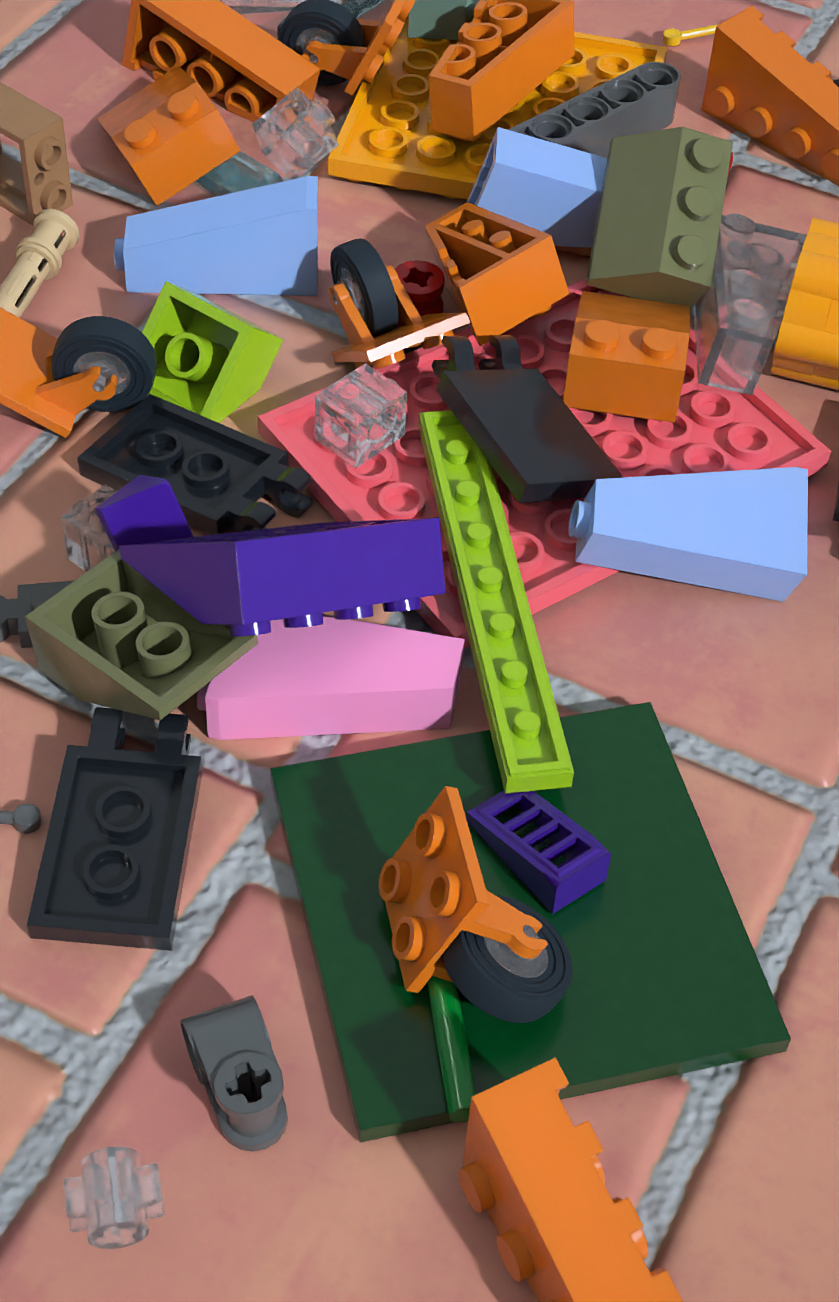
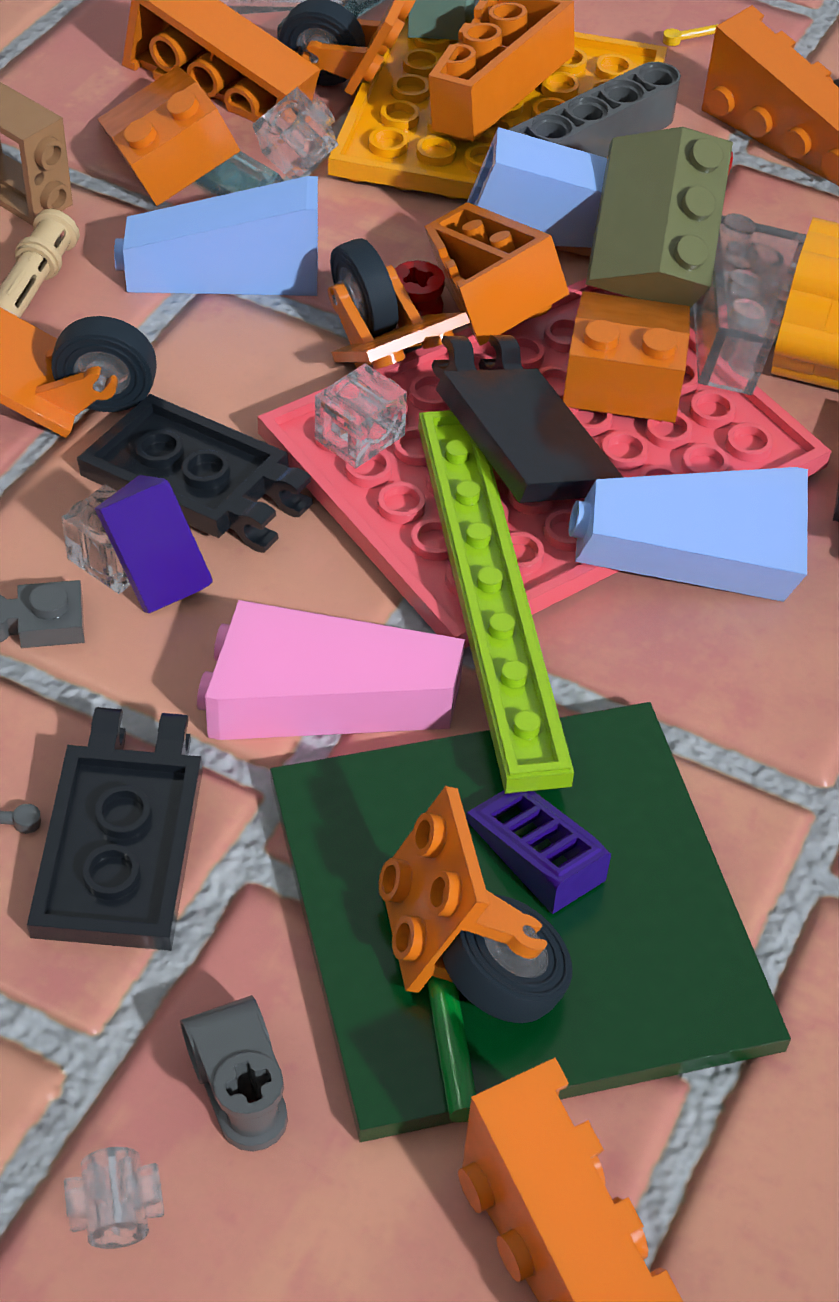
olive slope [25,549,258,720] -> none
dark purple slope [119,517,446,636] -> none
lime slope [122,281,284,423] -> none

